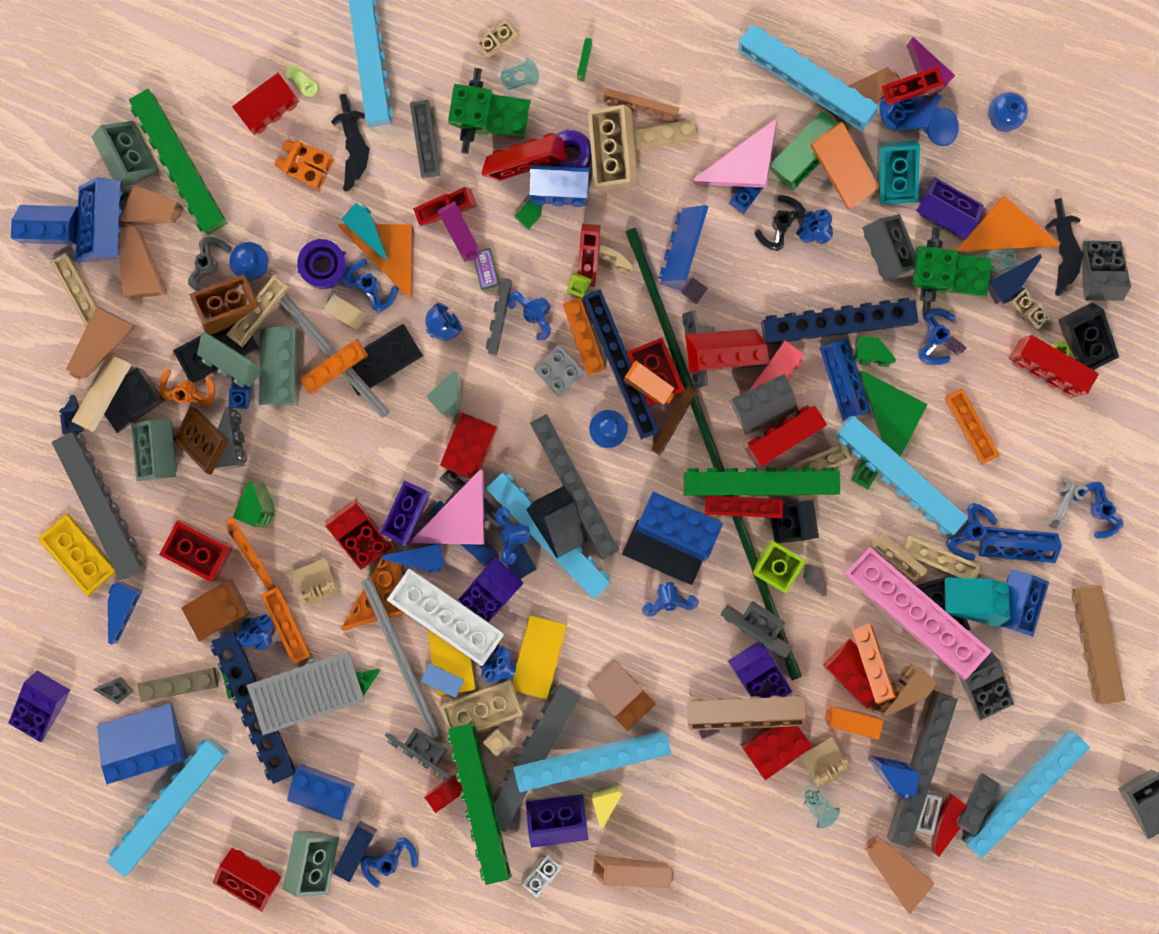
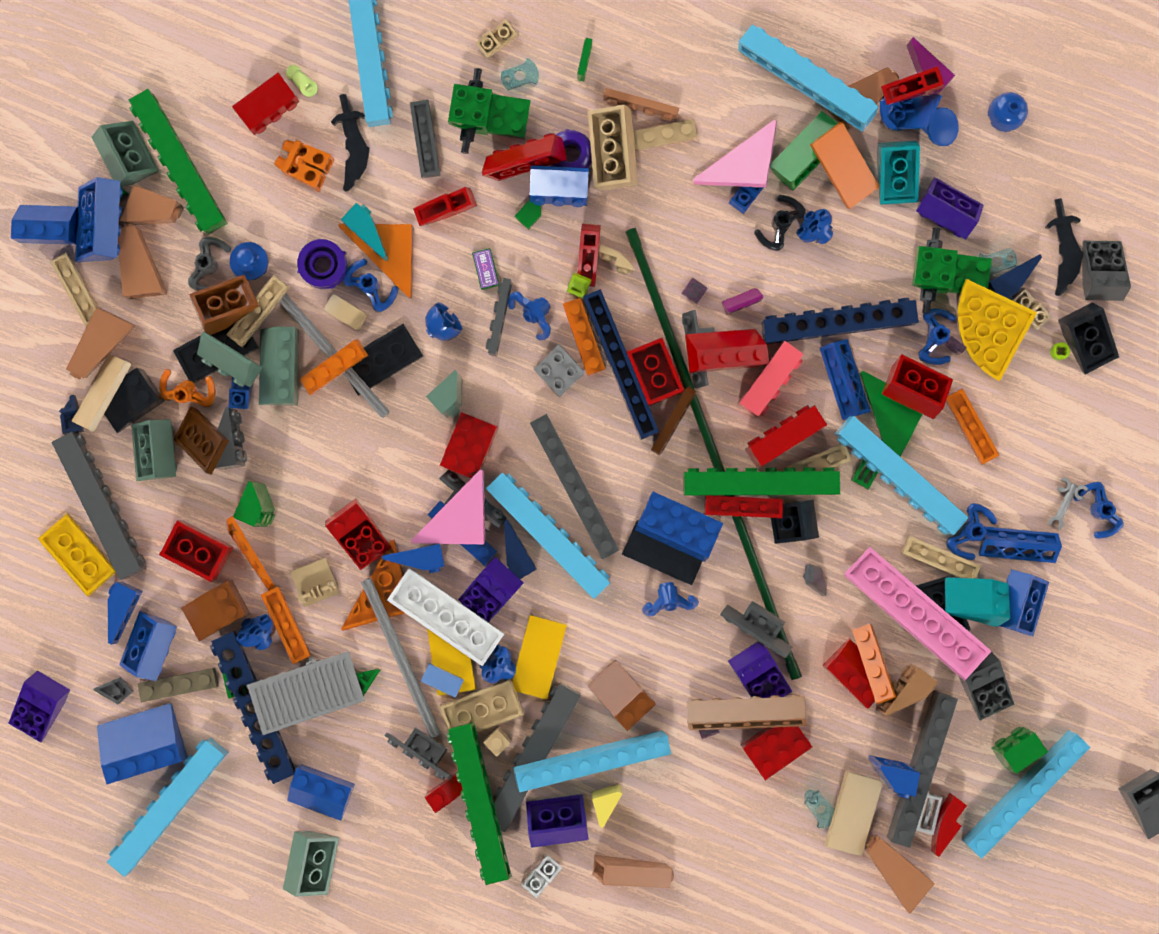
red slope [212,848,282,912] -> none
dark blue slope [333,821,377,882] -> none
blue piece [360,837,418,888] -> none
dark purple slope [380,480,432,546] -> none
magenta slope [438,202,481,262] -> none
blue piece [496,507,530,565] -> none
black slope [526,486,588,558] -> none
blue plate [589,410,627,448] -> none
orange slope [624,361,675,406] -> none
blue slope [658,205,709,291] -> none
dark grey slope [729,374,798,435] -> none
lime slope [753,539,806,594] -> none
tan hinge [800,736,852,789] -> none
orange slope [825,705,883,740] -> none
green slope [854,336,896,367] -> none
dark grey slope [862,214,916,281] -> none
tan tile [870,533,928,583] -> none
orange tile [956,196,1059,253] -> none
dark grey plate [957,773,999,835] -> none
red brick [1009,335,1099,398] -> none
medium nougat brick [1071,585,1126,705] -> none
none -> blue slope [119,611,177,681]
none -> magenta slope [722,288,764,315]
none -> tan tile [825,771,883,856]
none -> red brick [882,354,953,420]
none -> yellow plate [957,279,1037,381]
none -> green brick [991,727,1048,774]

